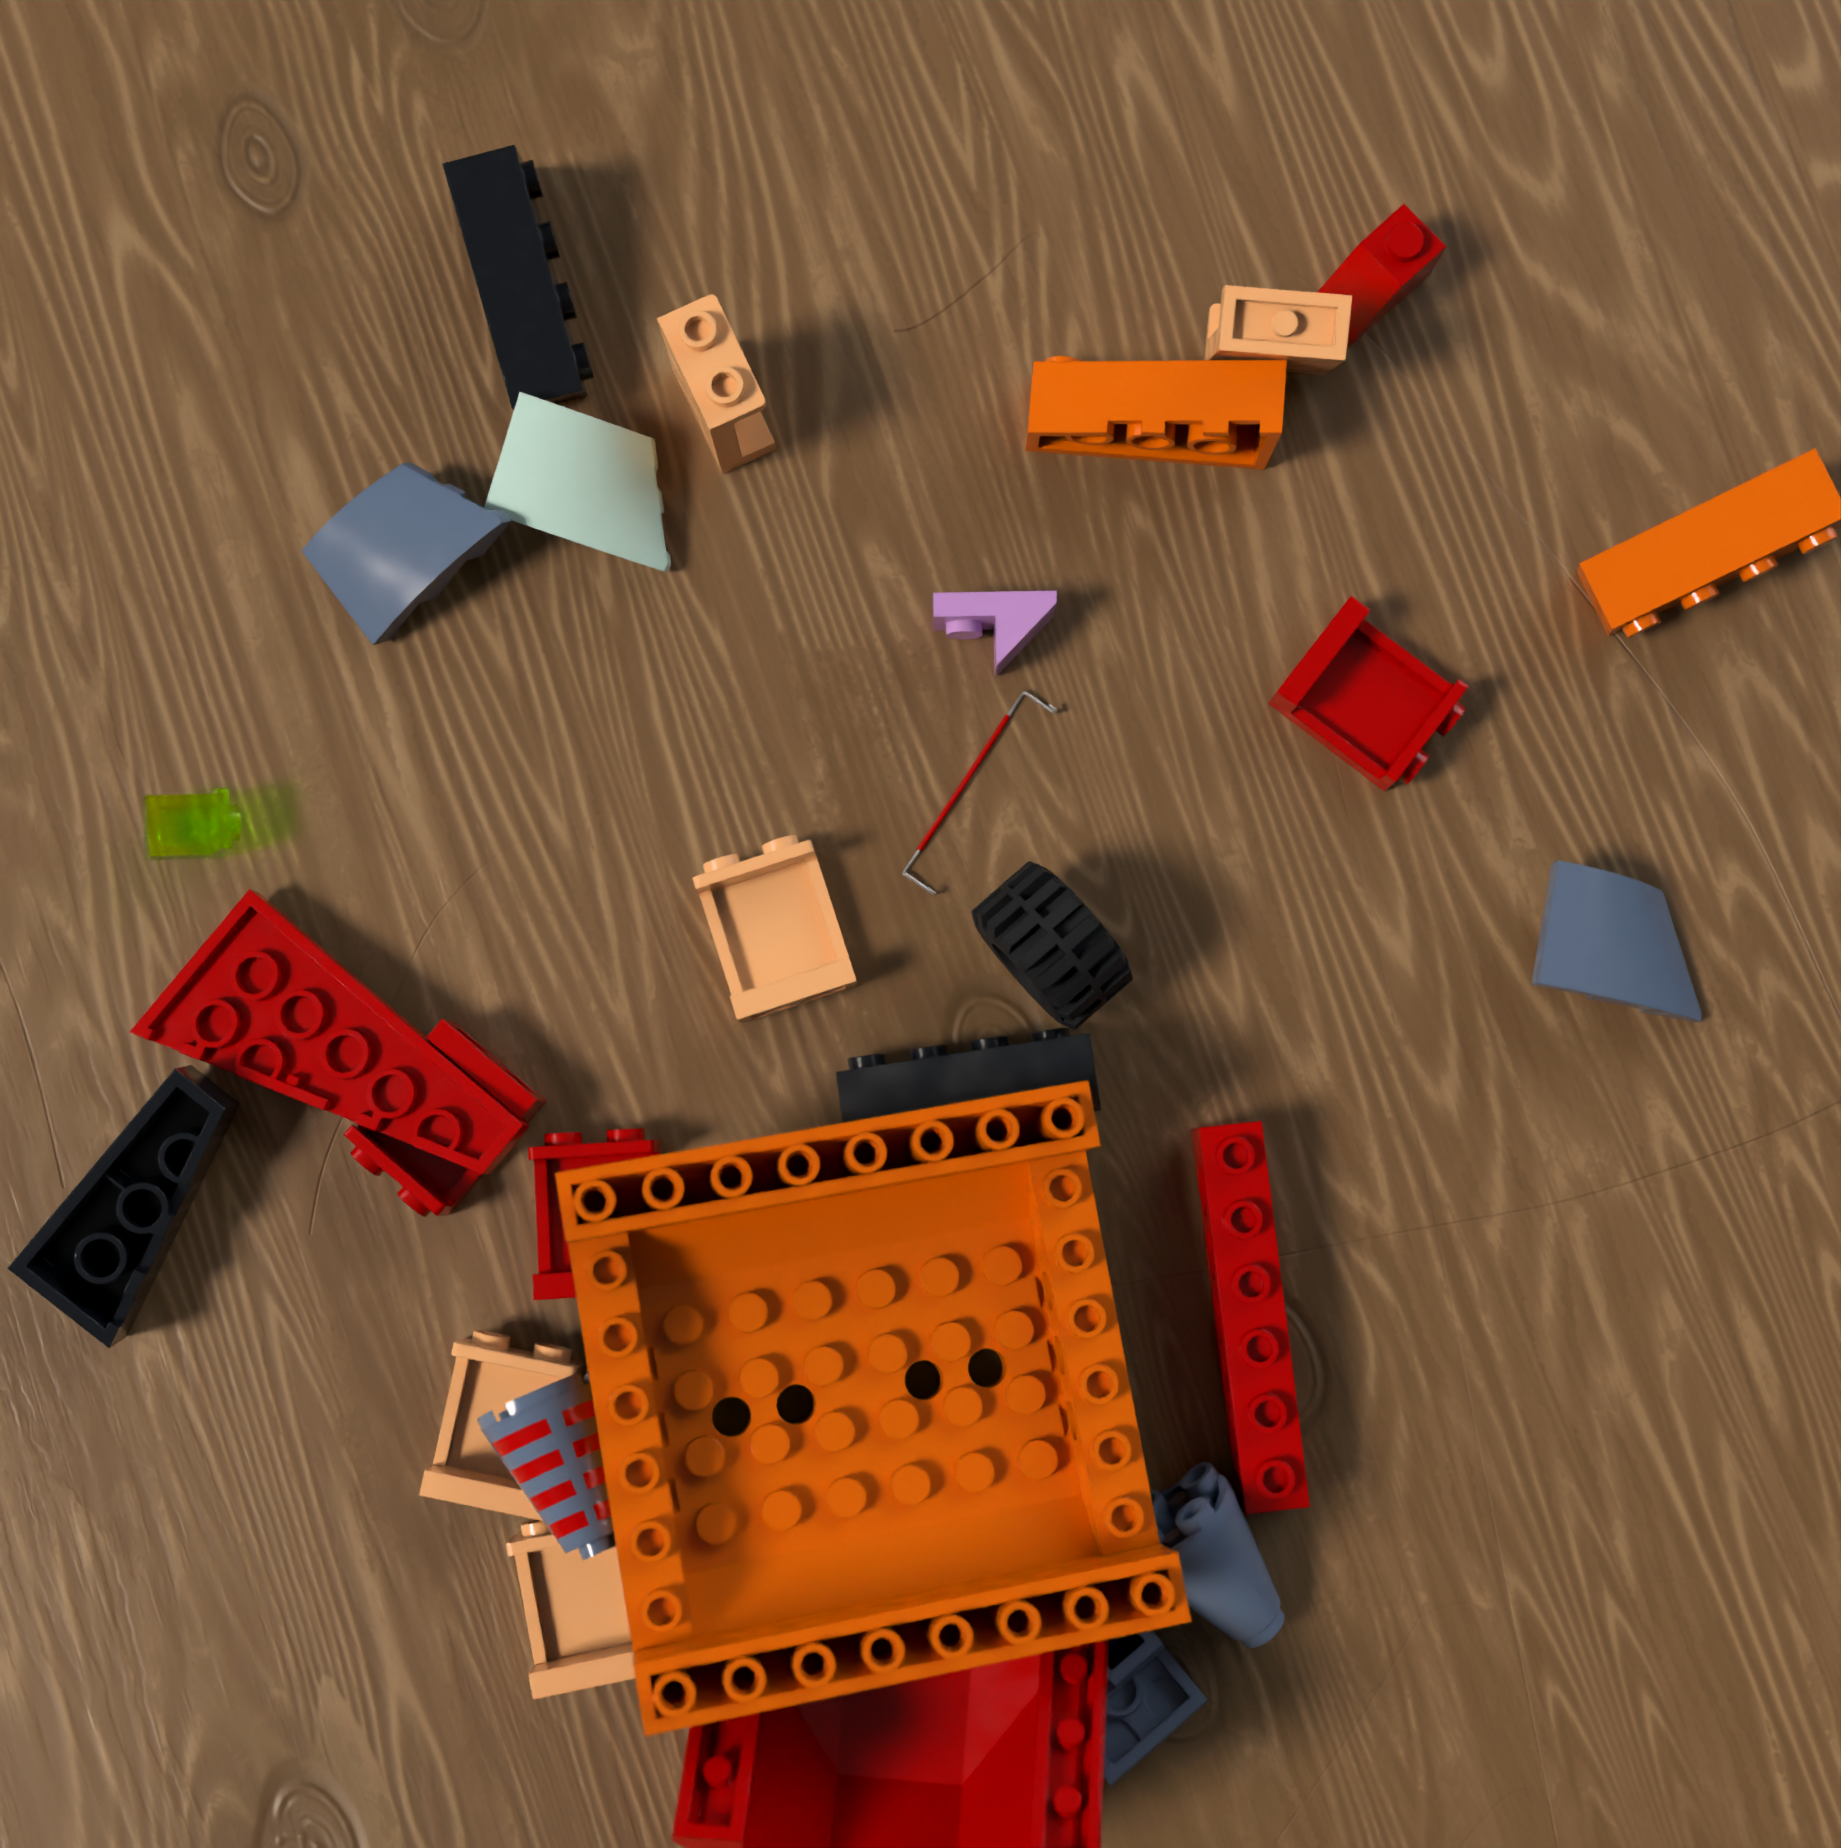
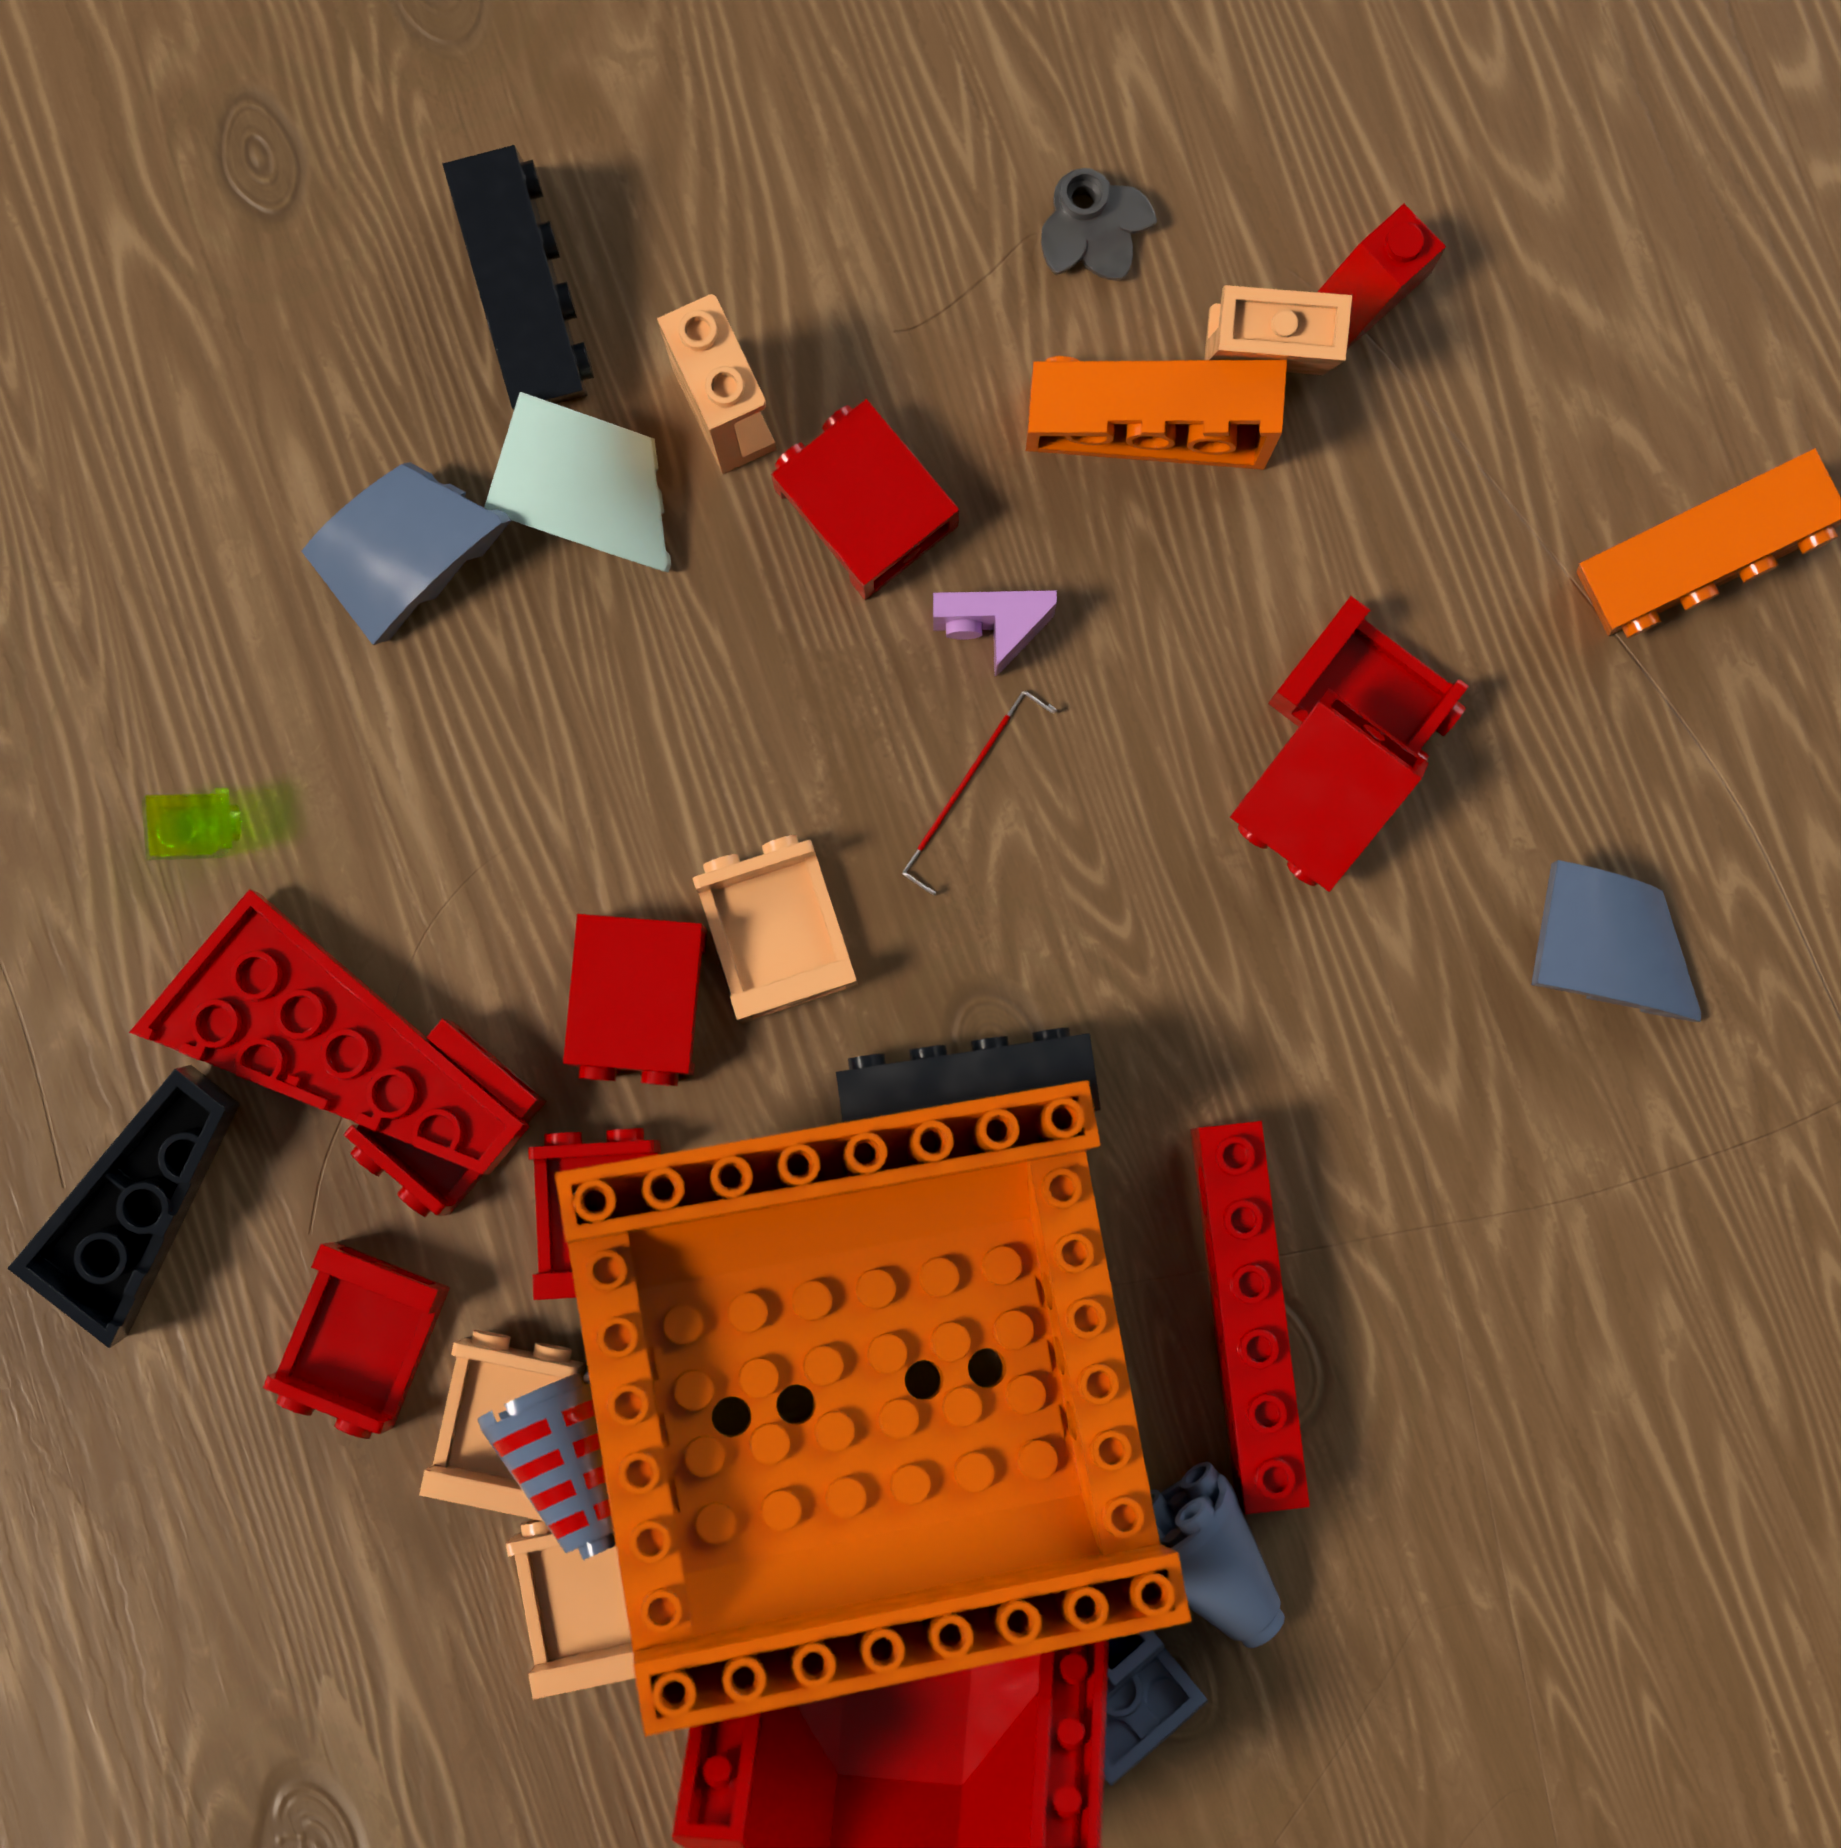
black tyre [972,861,1133,1030] -> none
none -> red panel [263,1242,450,1439]
none -> red panel [563,914,707,1086]
none -> red panel [771,399,959,601]
none -> flat silver plate [1041,168,1157,281]
none -> red panel [1230,688,1429,892]

